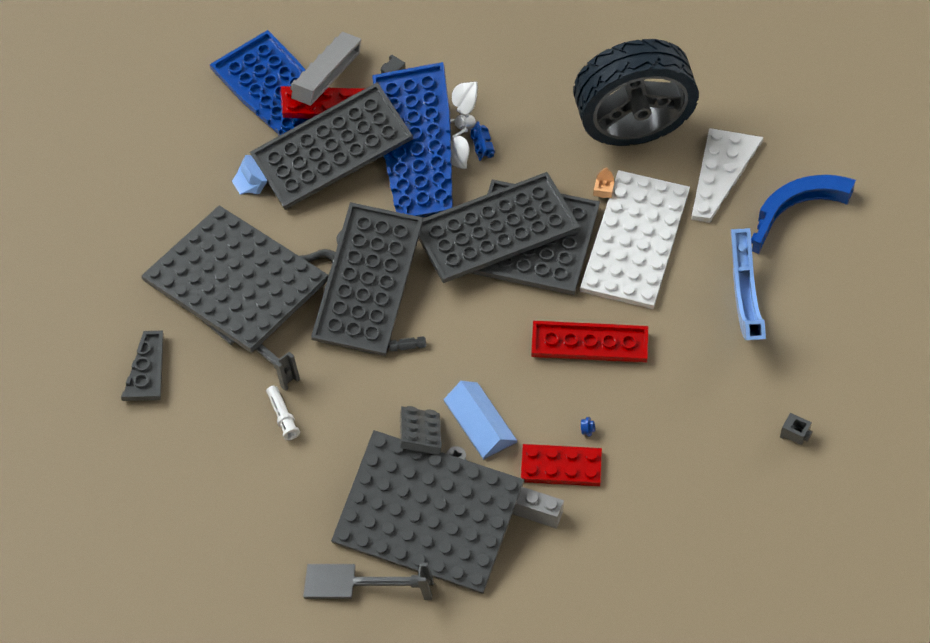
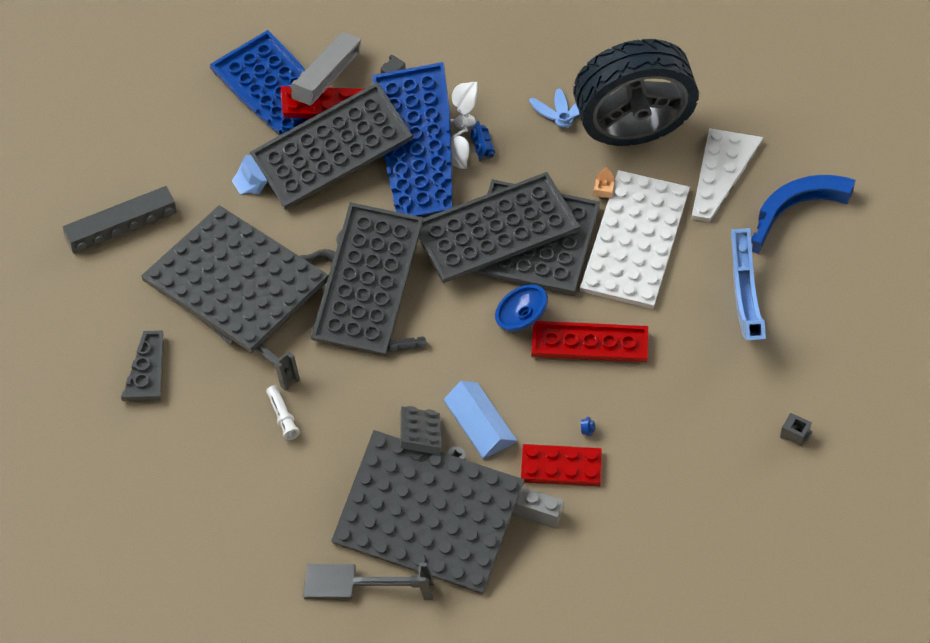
none -> dark grey brick [62,186,177,253]
none -> blue dish [495,284,548,331]
none -> light blue plant [529,88,579,128]

